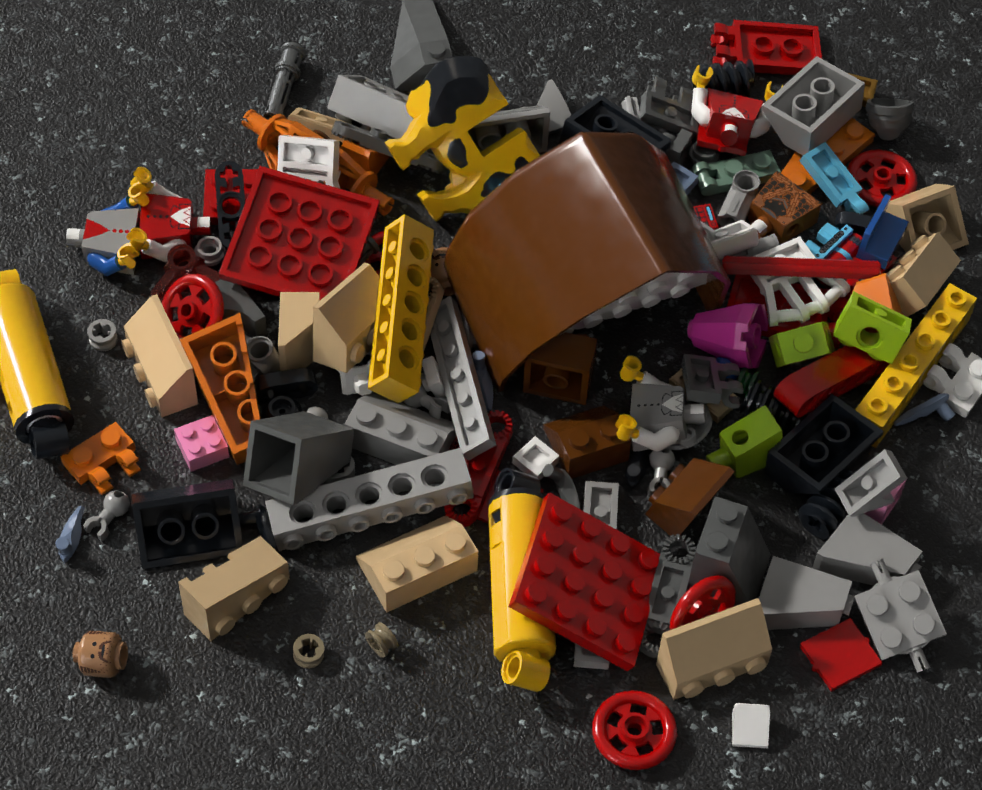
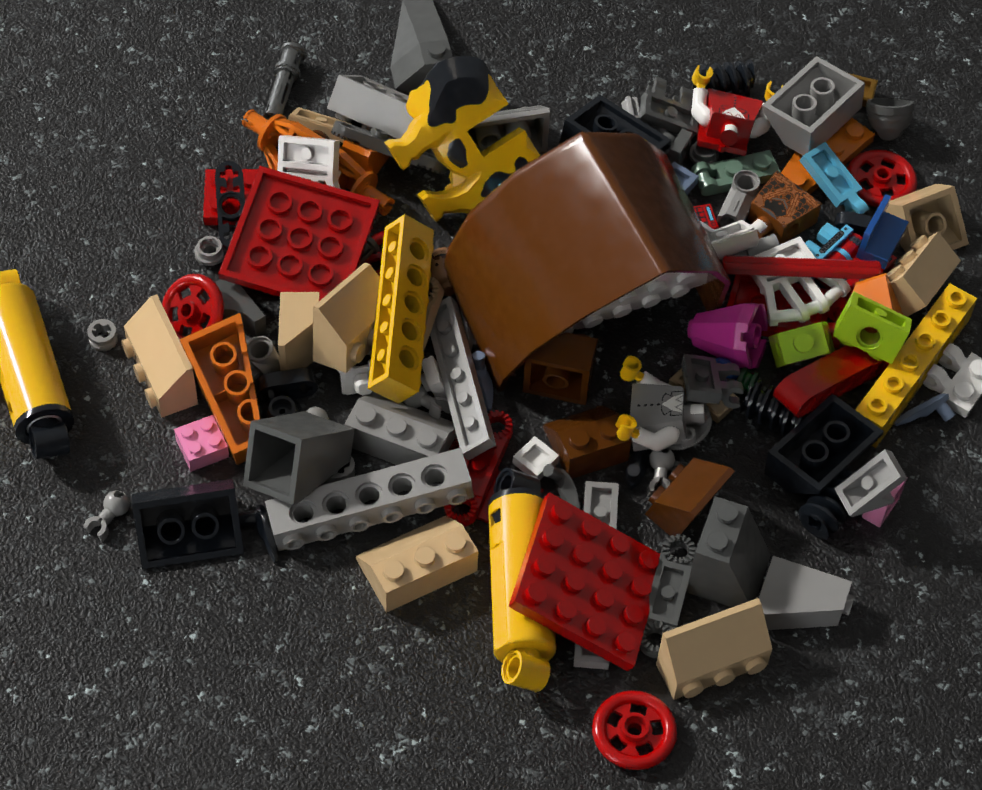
sand blue bar [55,506,85,563] -> none
orange plate [60,422,141,495] -> none
torso [66,182,149,276] -> none
medium nougat head [73,631,128,678] -> none
torso [126,167,211,262] -> none
clear red axle [151,244,220,303] -> none
tan wedge [178,536,290,641] -> none
dark tan bush [293,634,324,669] -> none
dark tan bush [365,622,398,658] -> none
light grey slope [536,79,571,135] -> none
red plate [669,575,736,630] -> none
lime torso [706,405,782,478] -> none
red tile [710,20,822,75] -> none
white slope [732,703,770,749] -> none
red piece [800,618,882,692] -> none
light grey slope [813,513,923,585] -> none
light grey plate [854,558,947,673] -> none

